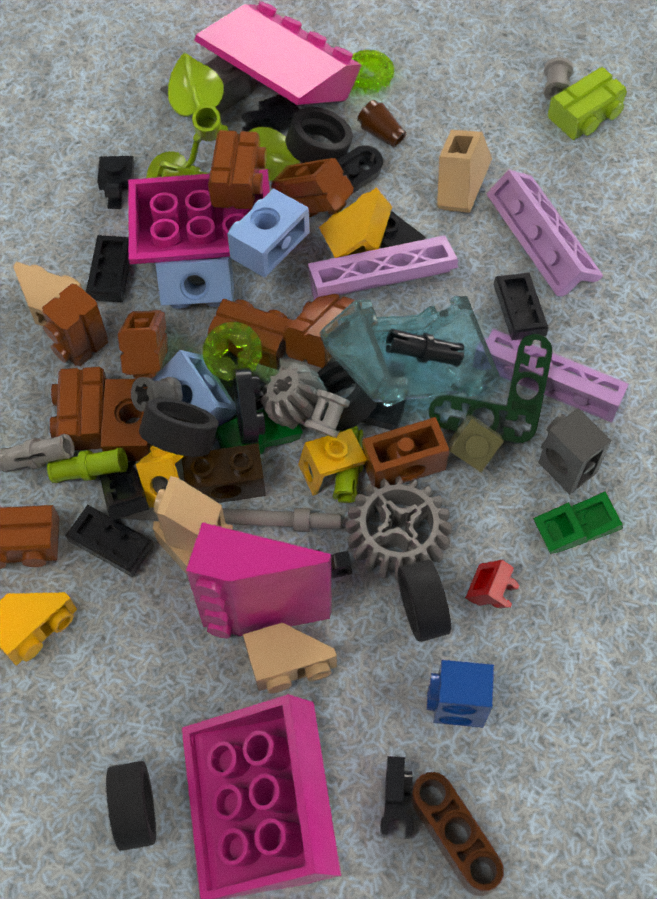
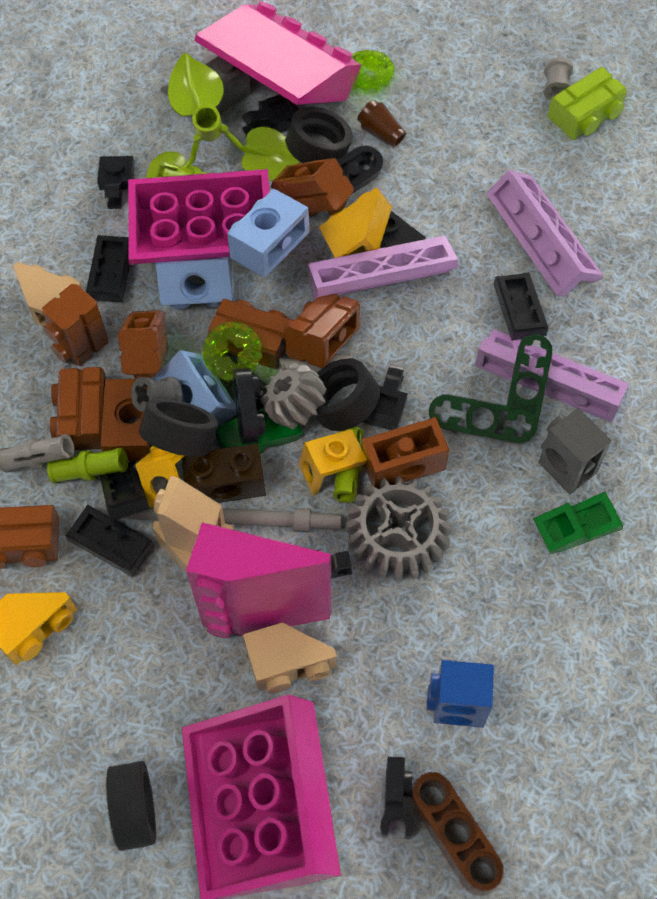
dark orange brick [208,130,267,209] -> none
light grey bush [304,389,350,438] -> none
clear light blue windscreen [320,296,499,406] -> none
black pin [385,328,465,367] -> none
black tyre [397,560,451,642] -> none
tan slope [437,130,492,213] -> none
olive brick [447,413,504,472] -> none
red tile [465,559,519,609] -> none

